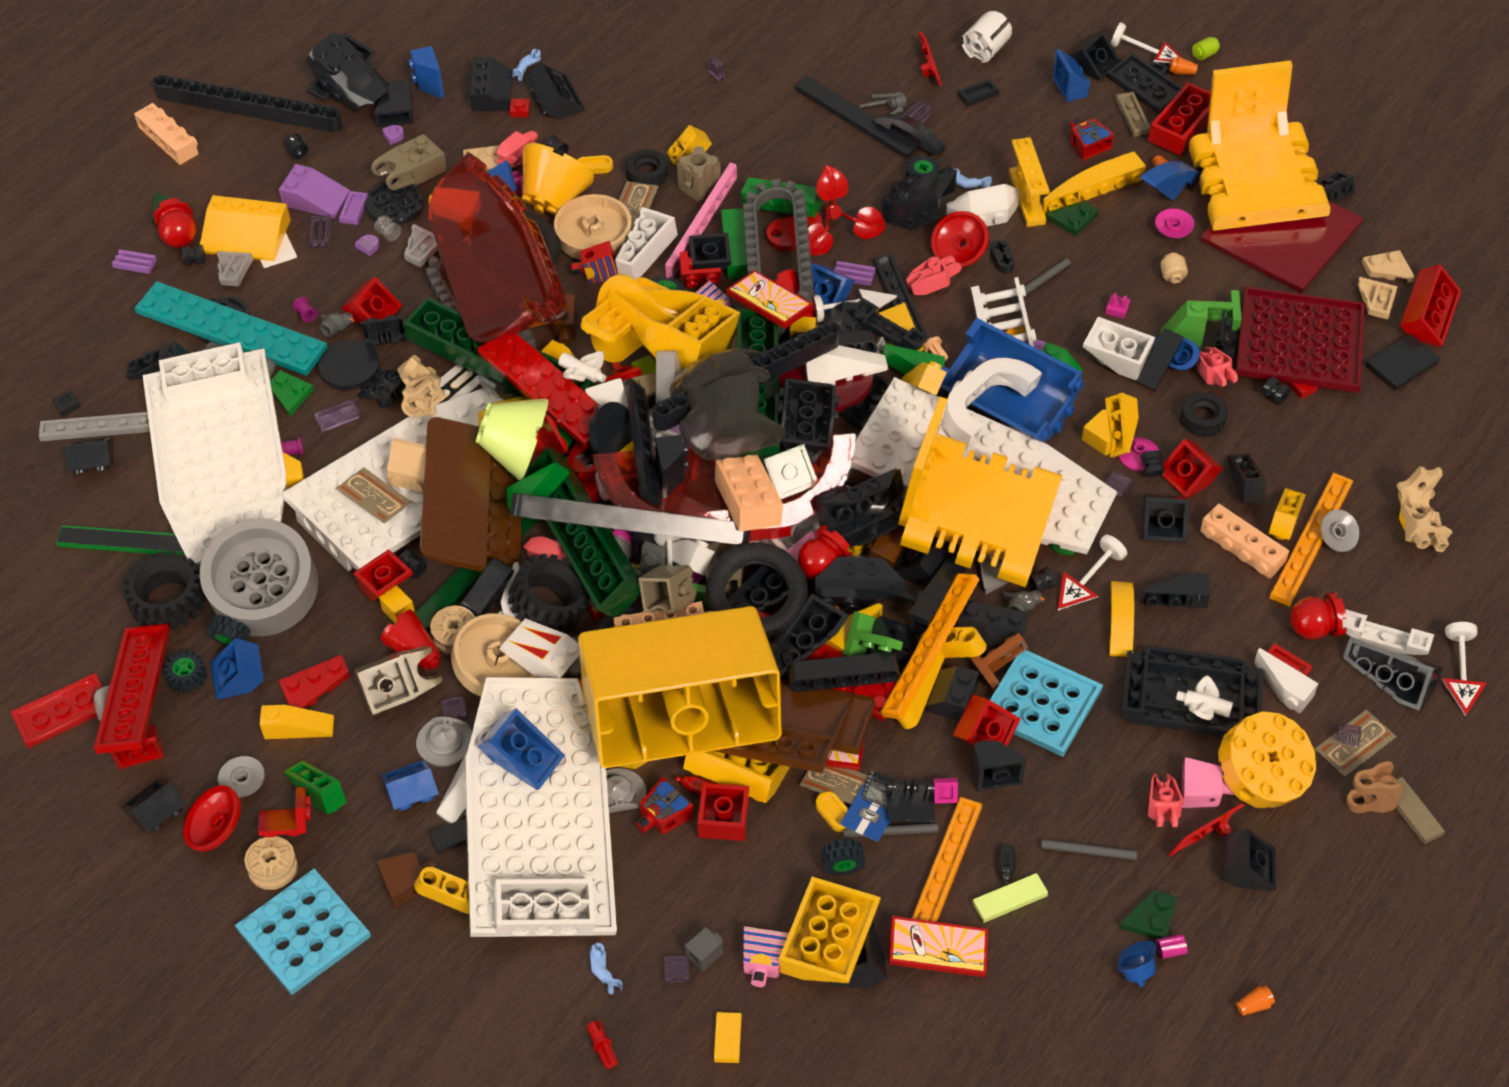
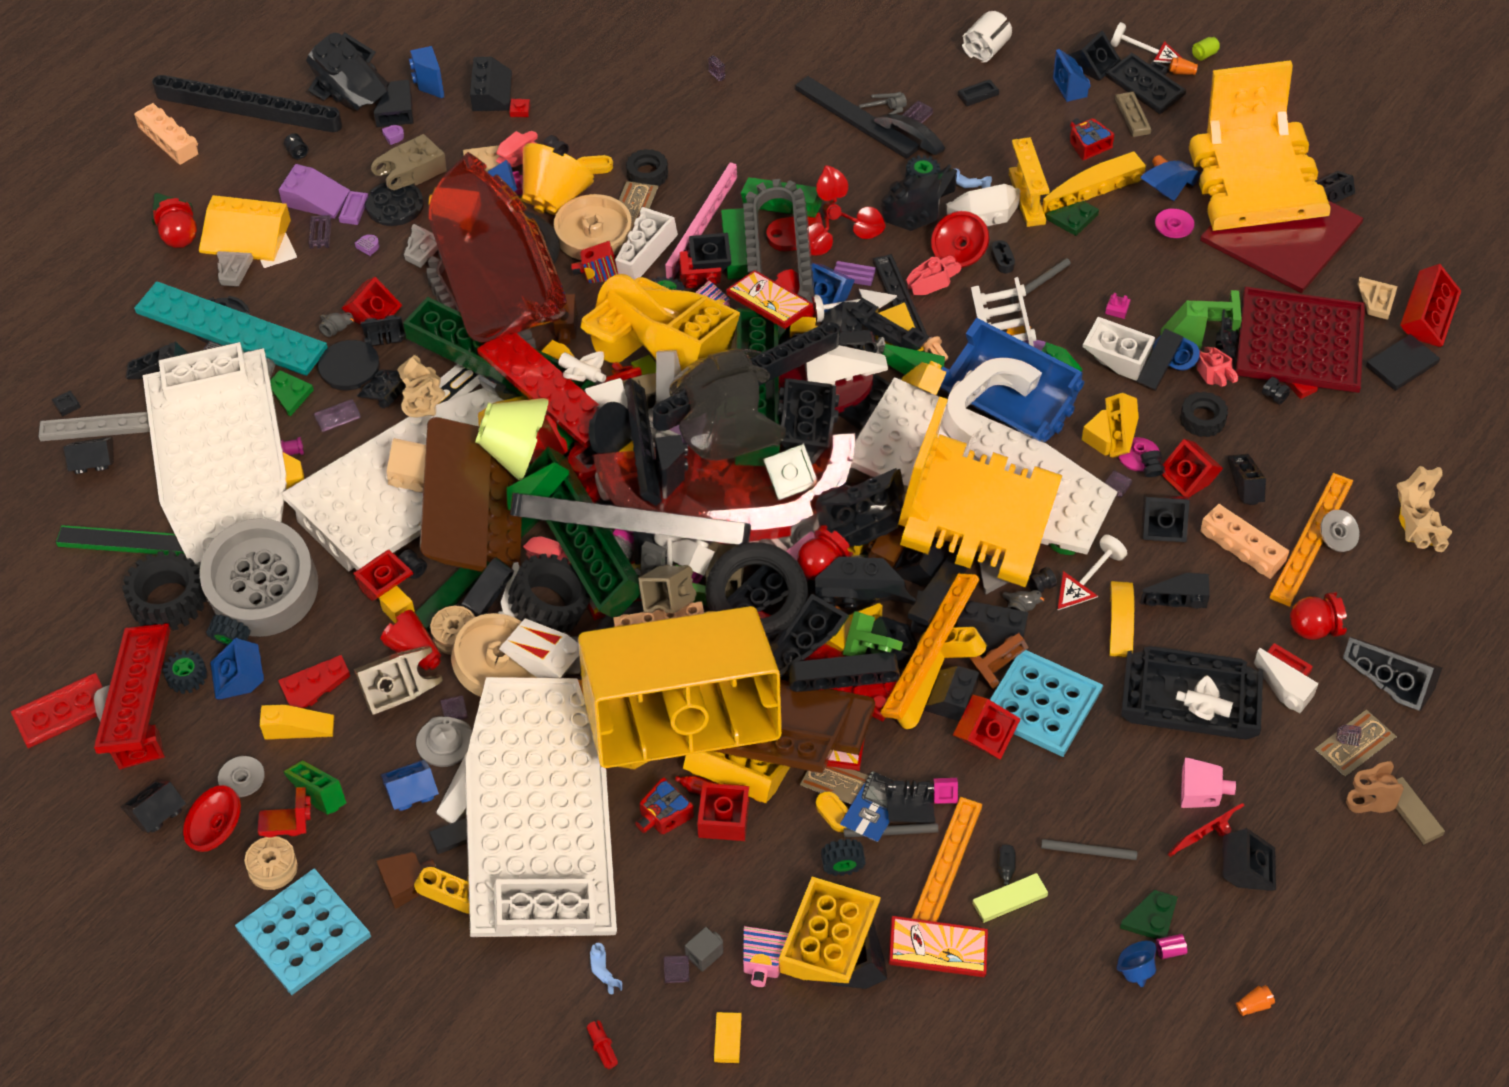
medium lavender tile [112,249,157,274] -> none
black wheel [182,244,205,265] -> none
magenta bush [292,296,318,323] -> none
dark tan sticker [336,467,412,524] -> none
clear wheel [374,215,402,242] -> none
blue slope [477,708,565,790] -> none
light blue arm [512,49,541,81] -> none
black slope [527,62,585,119] -> none
light grey hat [606,768,647,813] -> none
yellow slope [666,125,712,165] -> none
dark tan piece [677,146,721,203] -> none
light nougat brick [715,455,783,532] -> none
red piece [917,31,942,86] -> none
black slope [971,740,1026,792] -> none
red brick [1148,82,1211,156] -> none
coral hinge [1148,774,1183,827] -> none
tan head [1160,253,1188,284] -> none
yellow brick [1218,712,1316,808] -> none
yellow slope [1268,488,1306,540] -> none
white slope [1342,609,1434,655] -> none
tan wing [1362,250,1415,283] -> none
white piece [1442,622,1487,716] -> none

